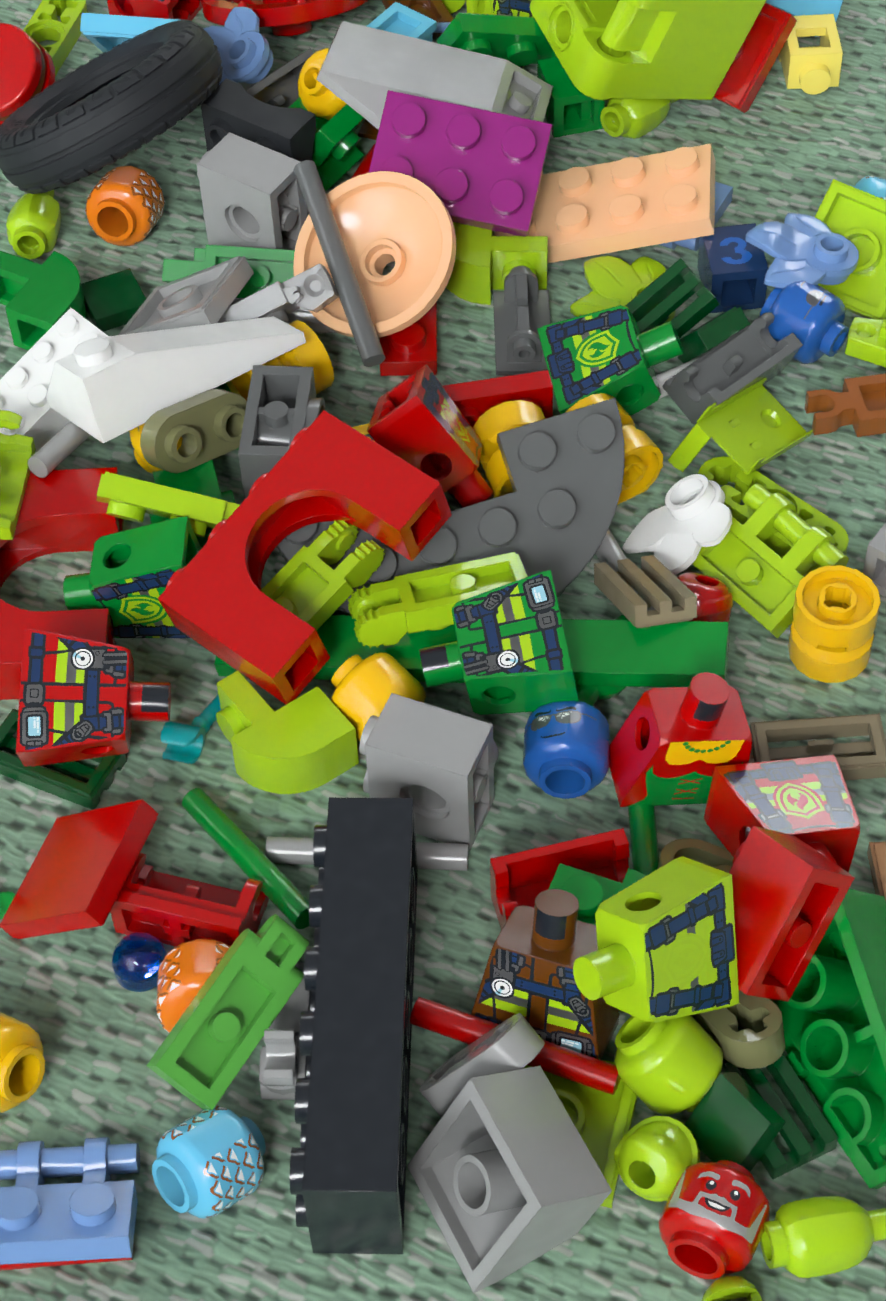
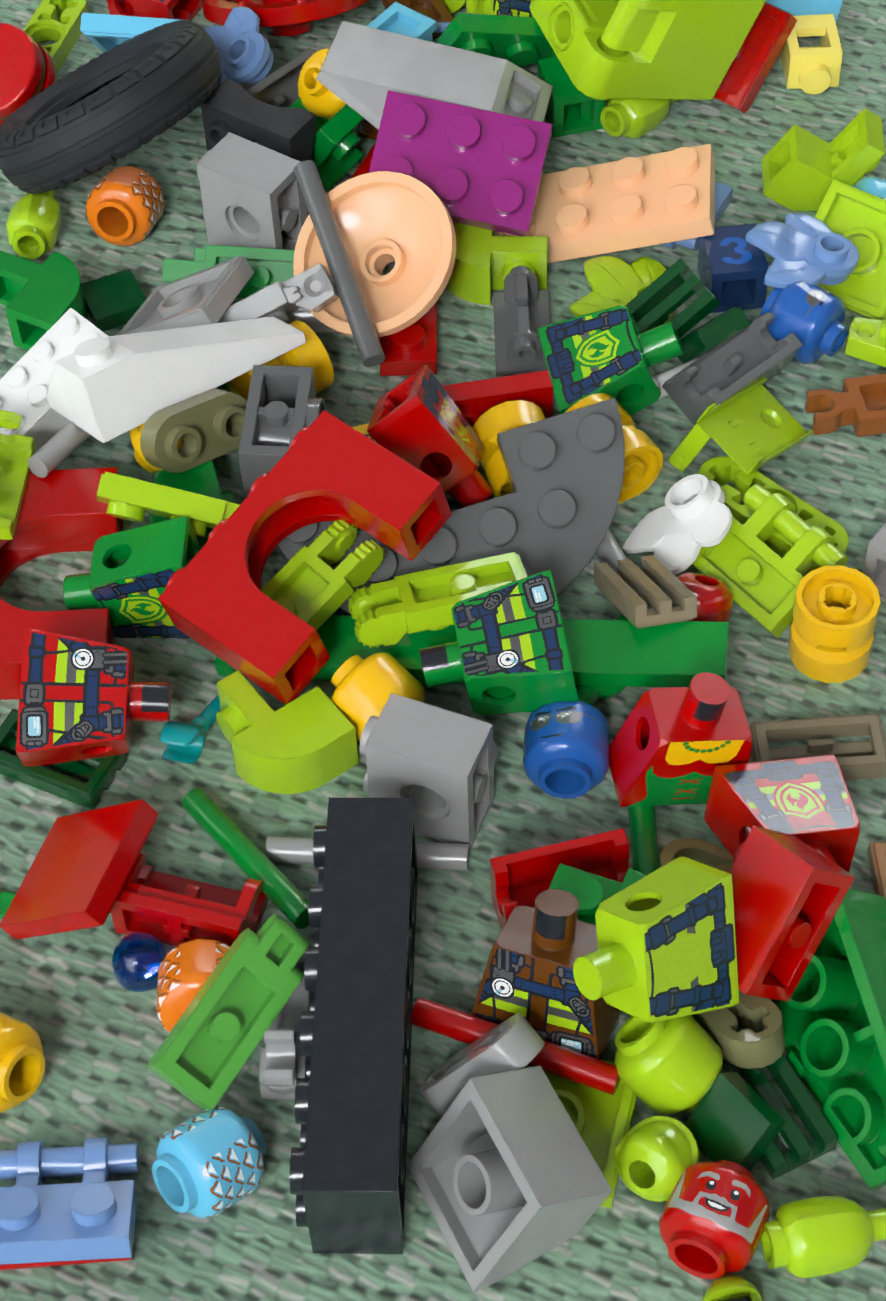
none -> lime brick [761,108,885,211]

